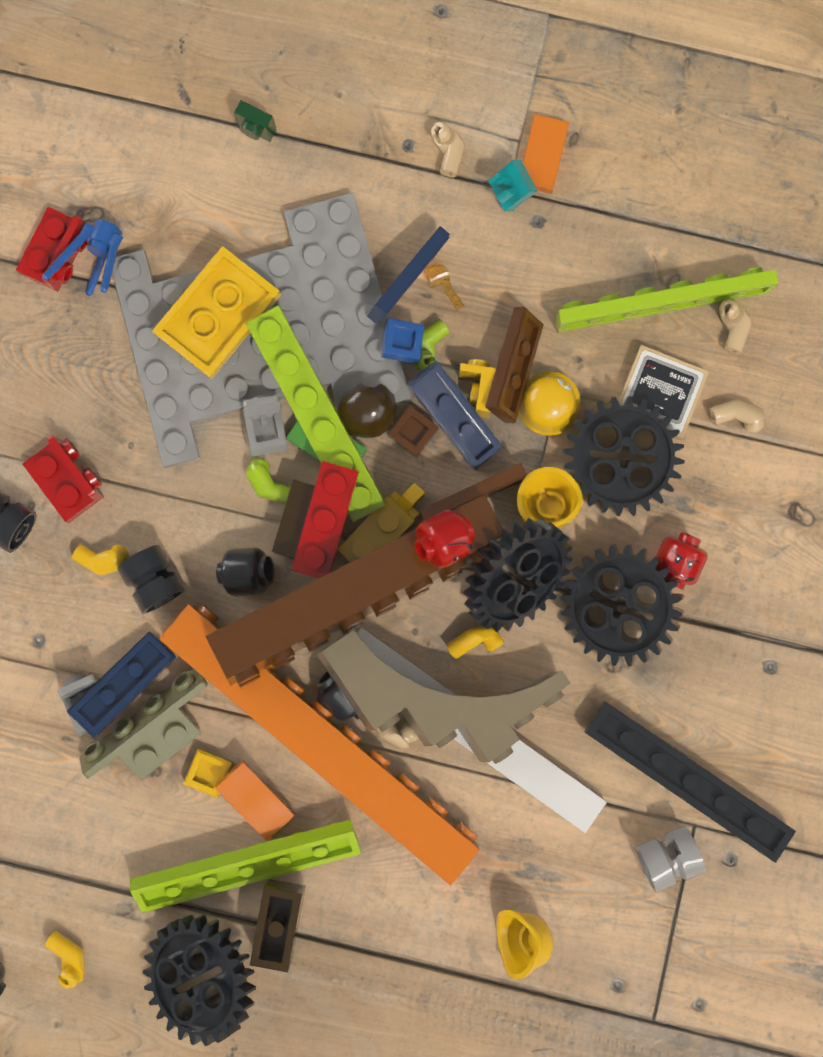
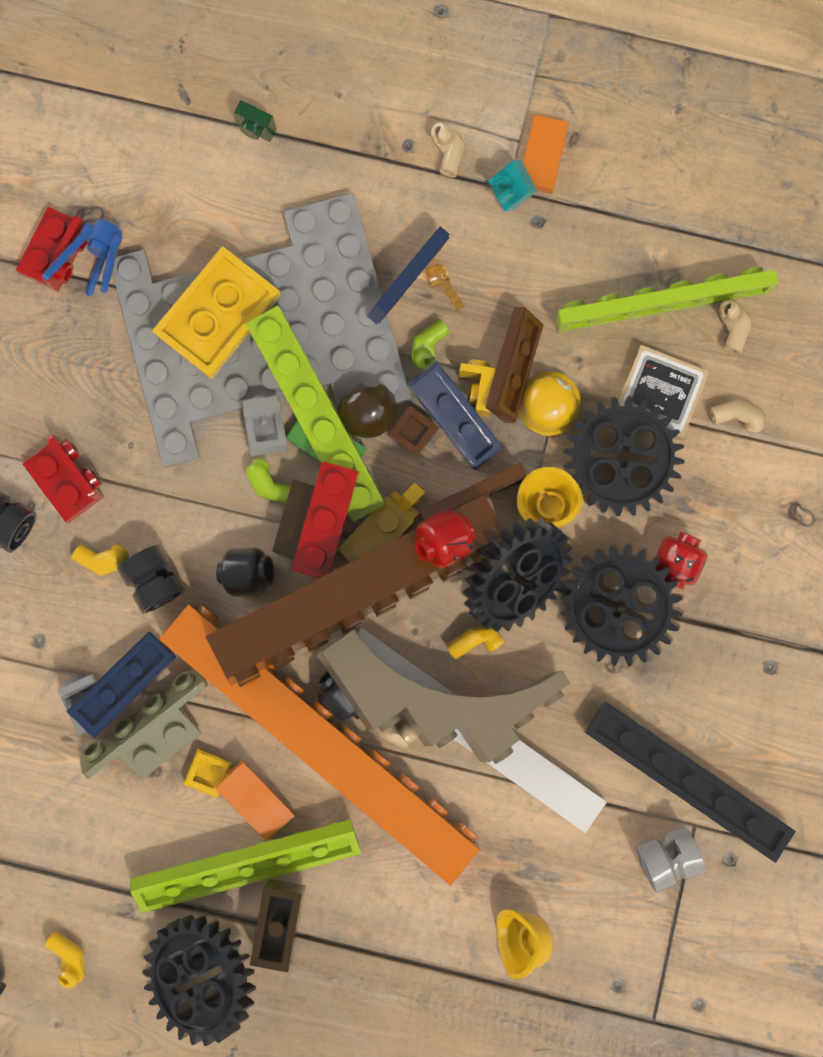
blue plate [381,318,424,364] -> none

